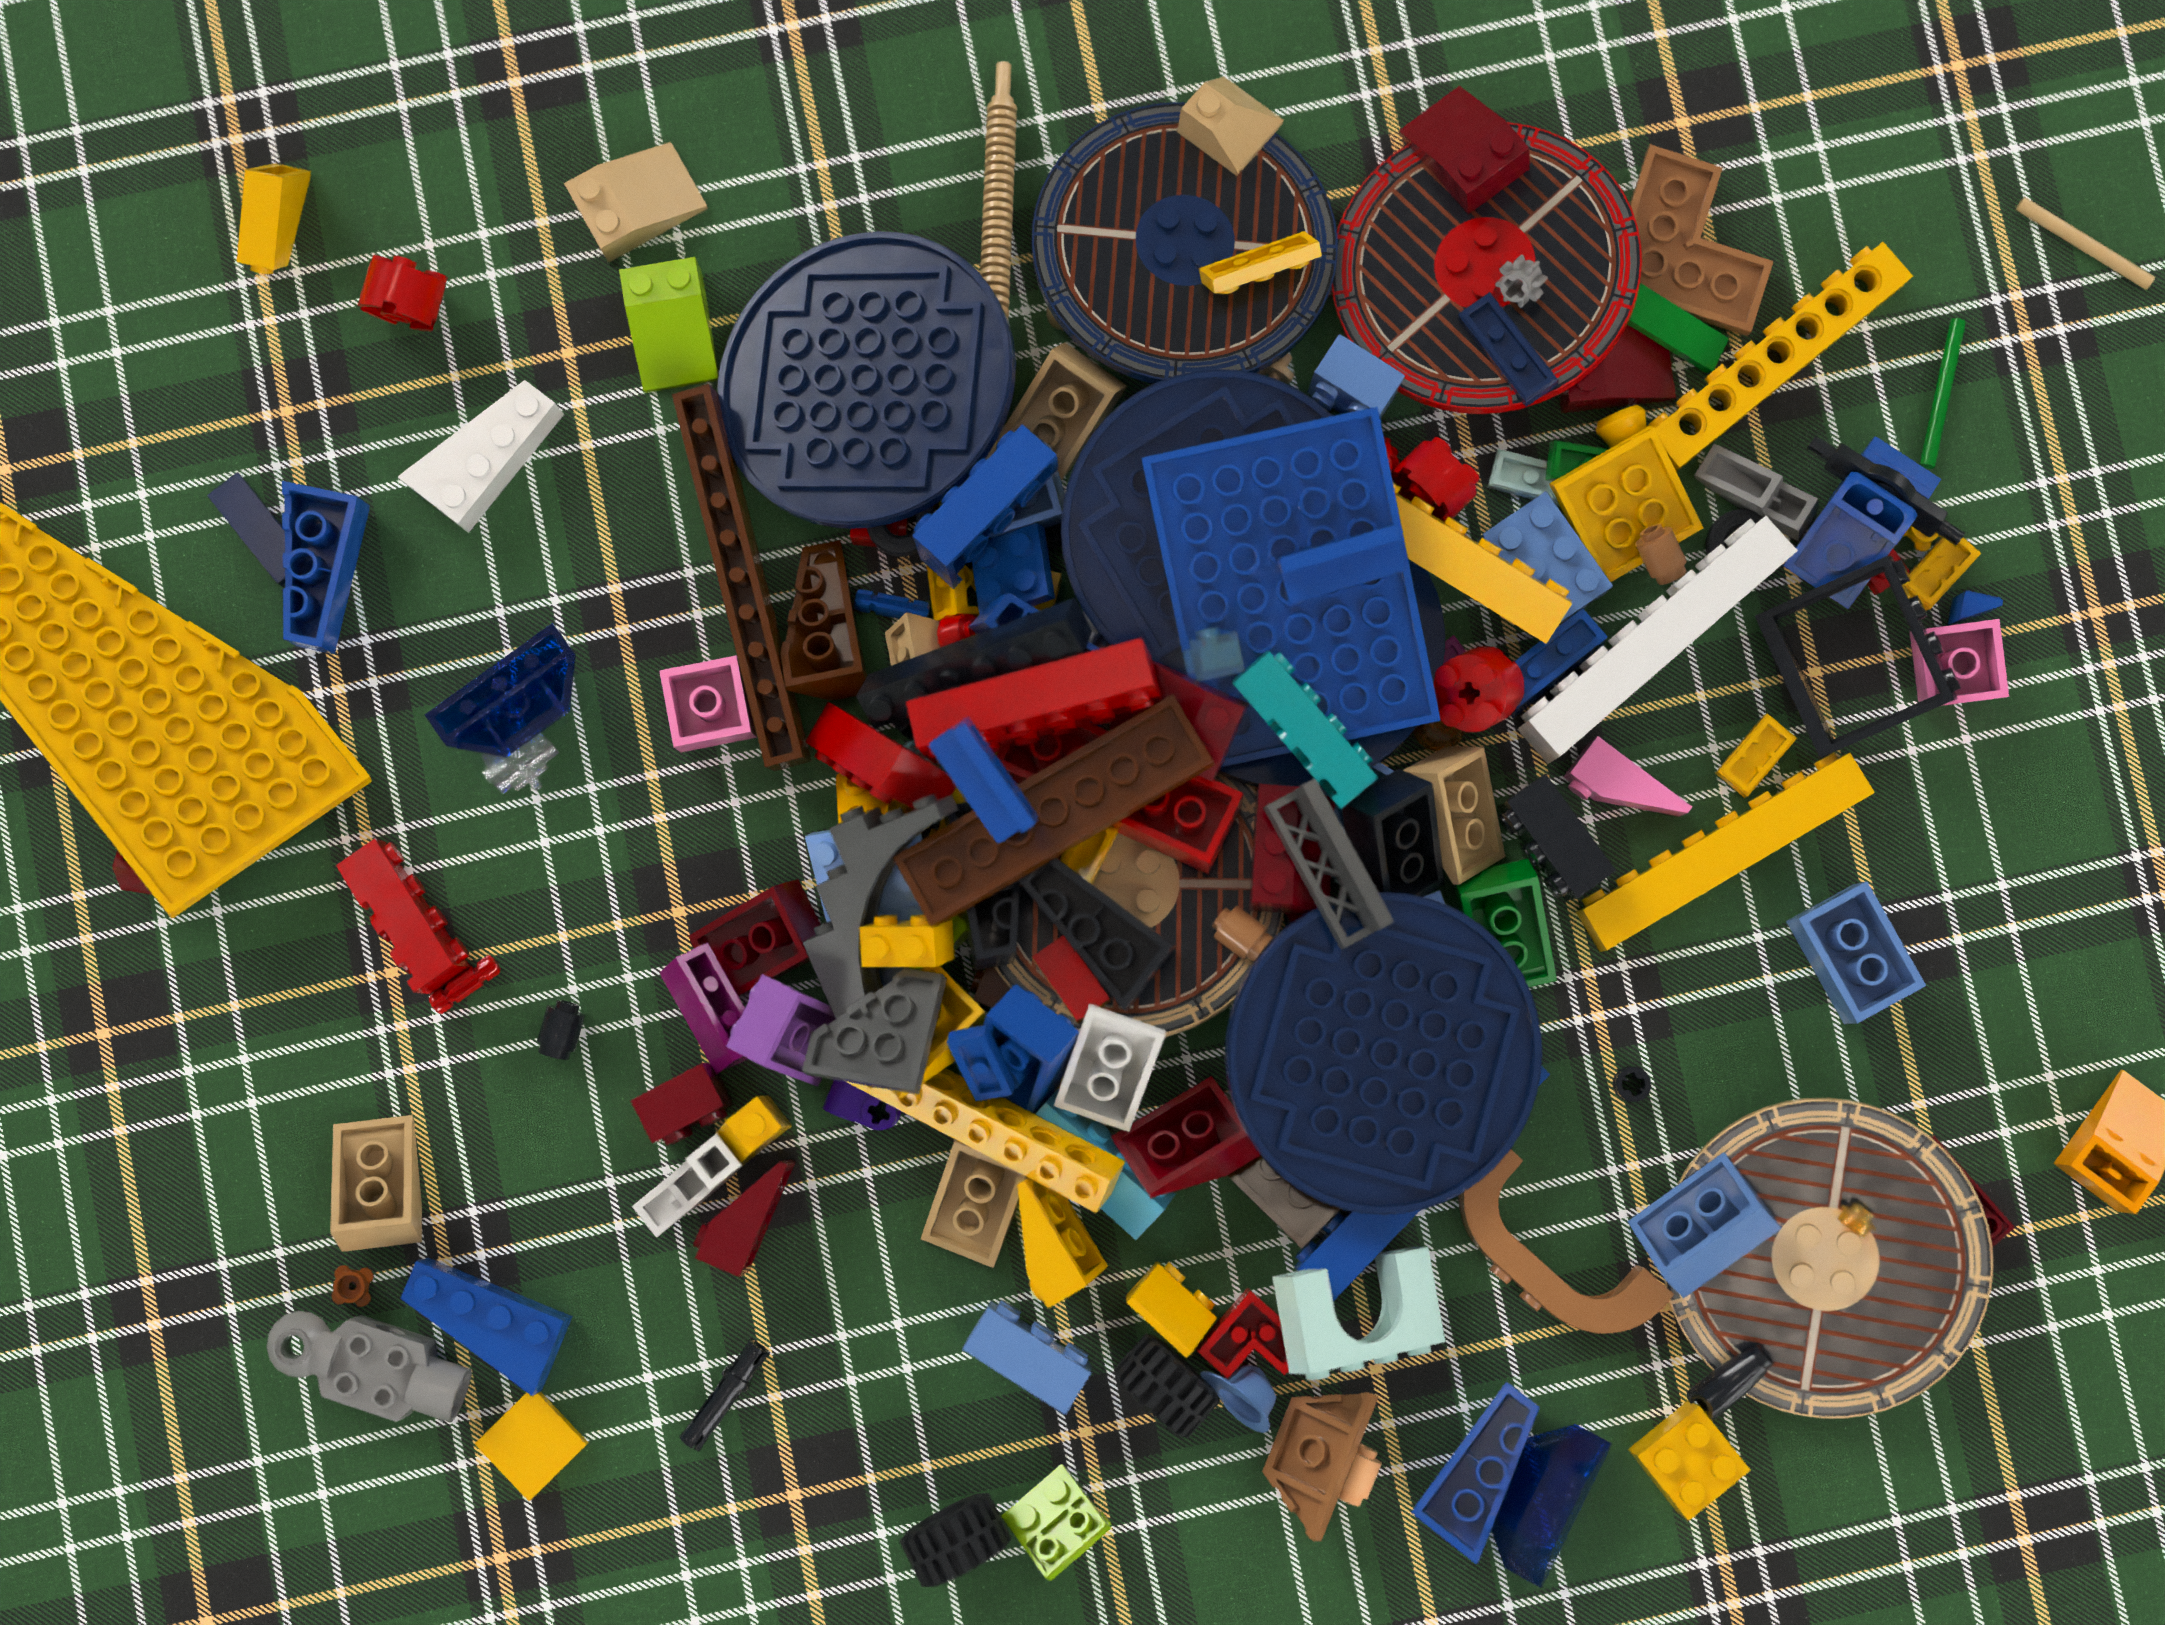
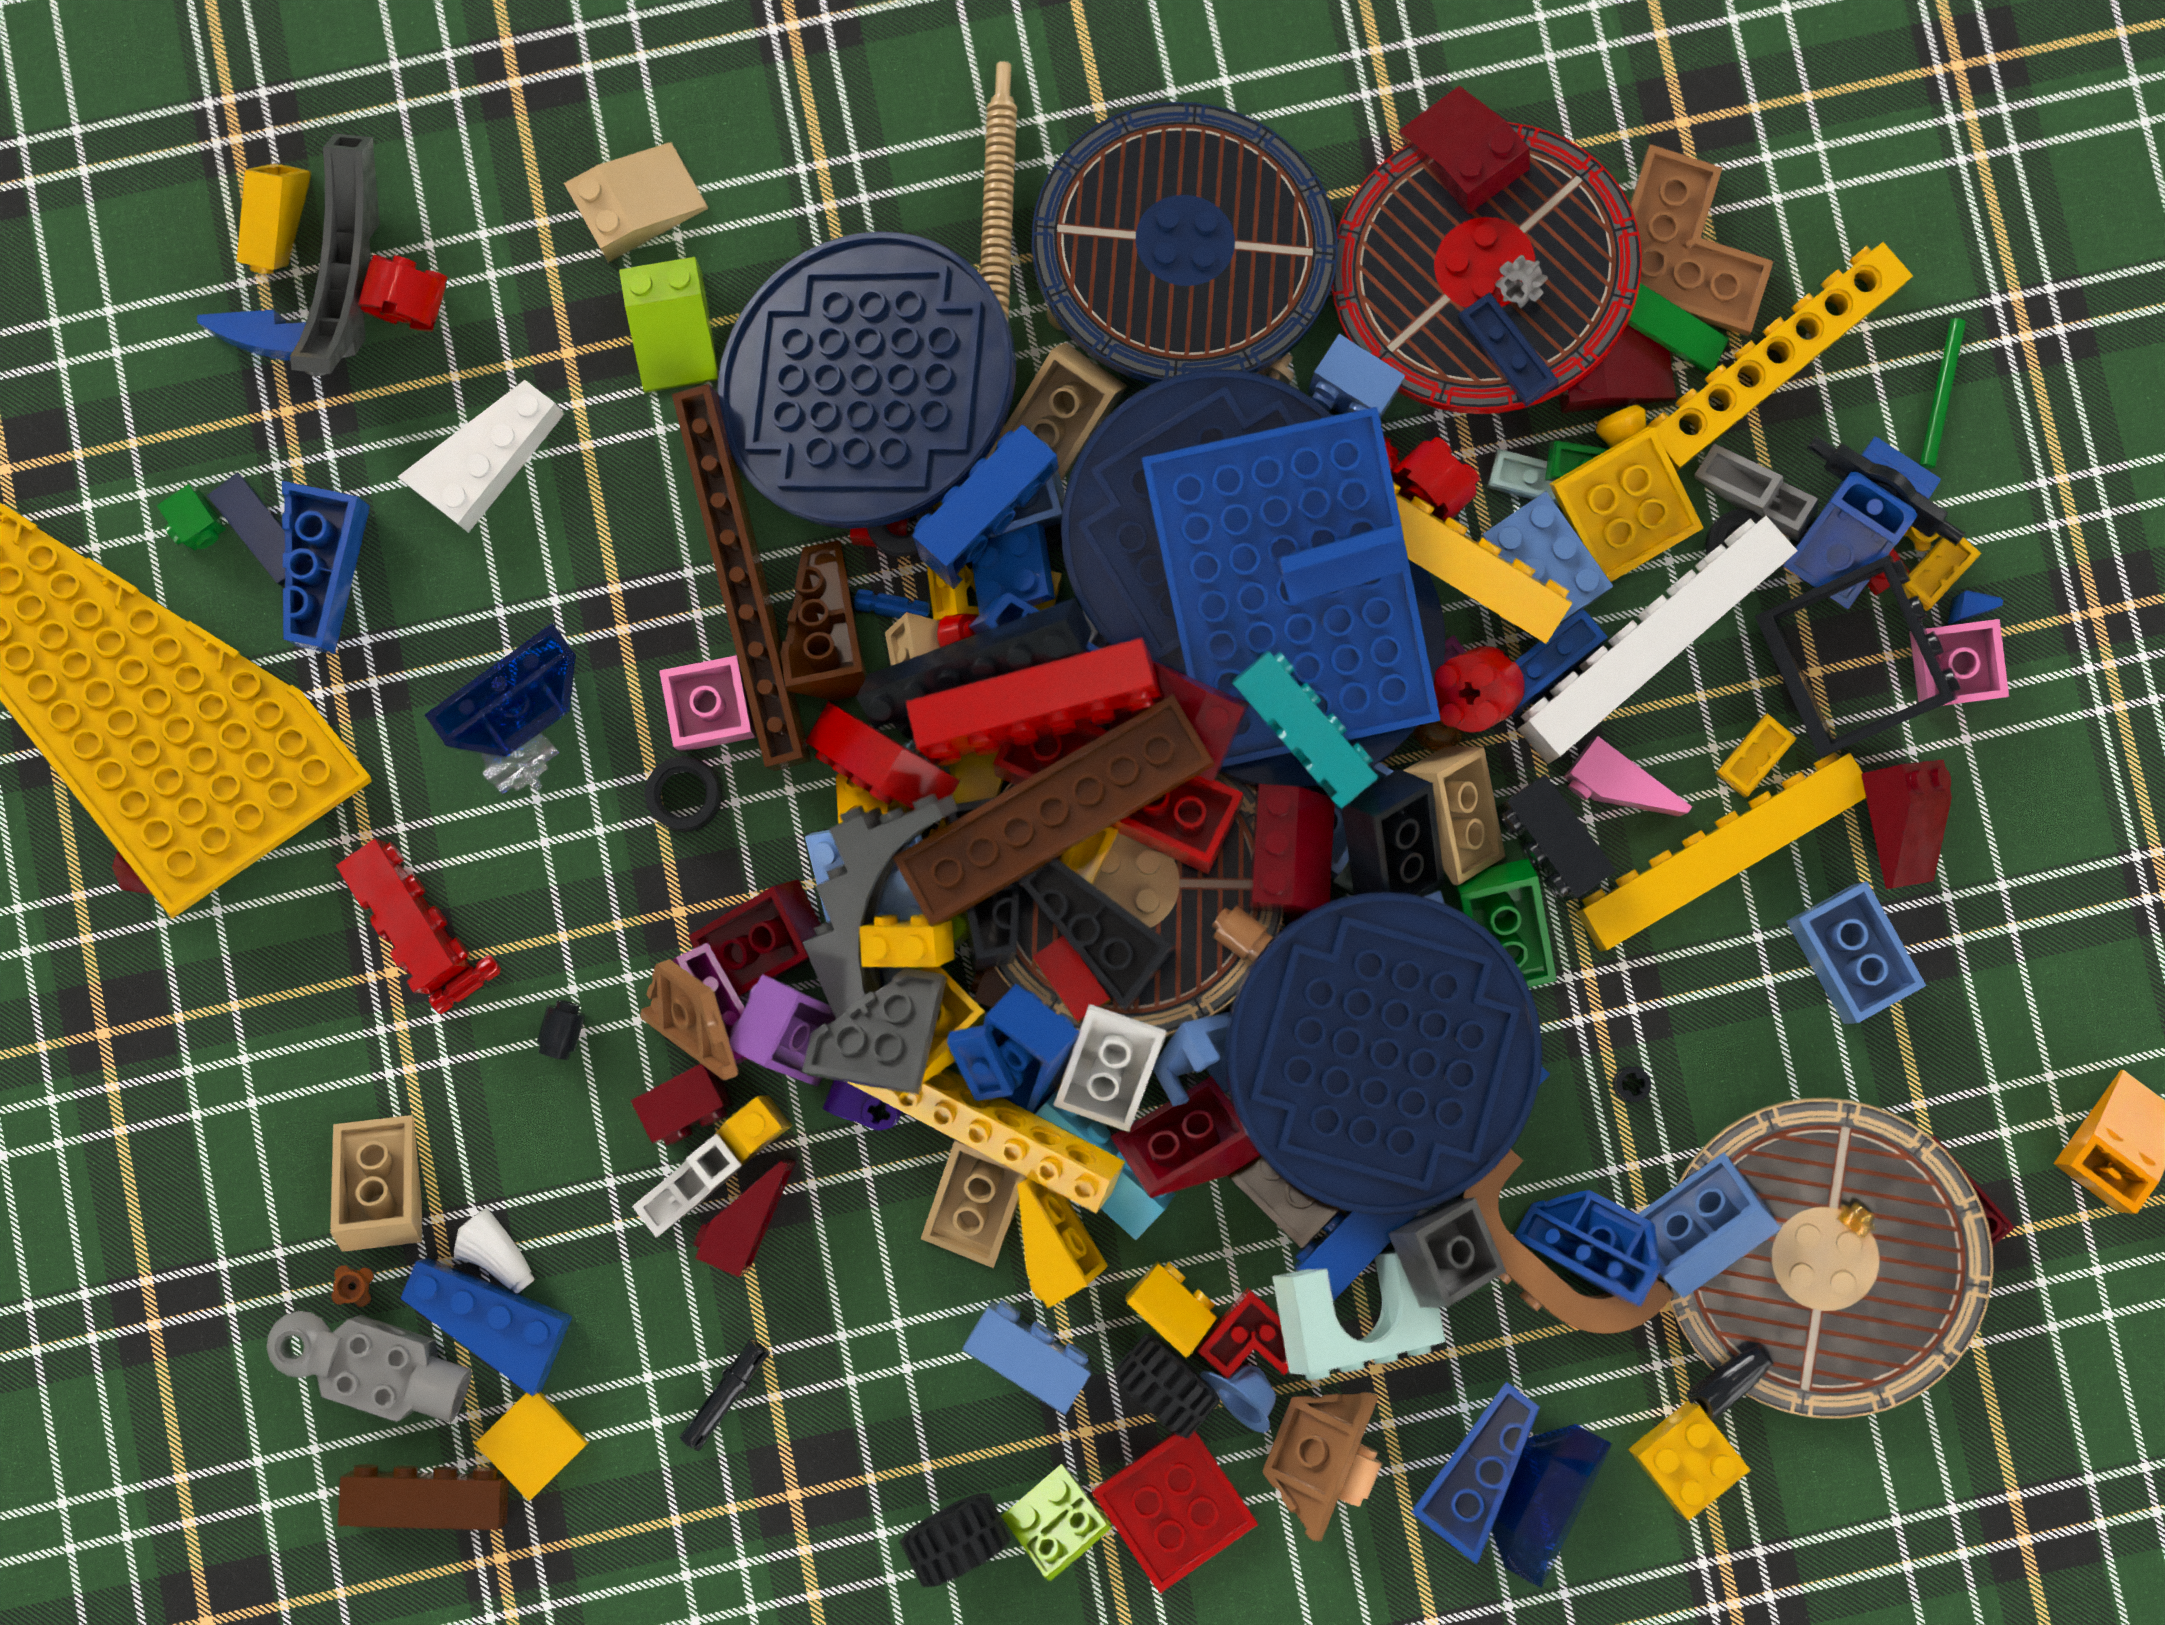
blue panel [929,716,1038,843] -> none
tan slope [1177,76,1284,176] -> none
clear light blue brick [1183,627,1245,681] -> none
yellow plate [1199,231,1322,294] -> none
dark grey fence [1263,778,1394,950] -> none
medium nougat brick [1635,524,1687,585] -> none
tan bar [2015,197,2155,290] -> none
none -> green brick [156,484,226,550]
none -> blue slope [197,309,306,361]
none -> dark grey arch [290,134,380,376]
none -> reddish brown brick [338,1464,509,1530]
none -> white piece [454,1208,535,1294]
none -> medium nougat wing [640,959,738,1080]
none -> black tyre [644,756,722,832]
none -> red plate [1092,1430,1258,1594]
none -> medium blue panel [1153,1011,1231,1106]
none -> flat silver brick [1389,1198,1507,1308]
none -> blue wedge [1514,1190,1660,1307]
none -> dark red slope [1861,759,1952,889]

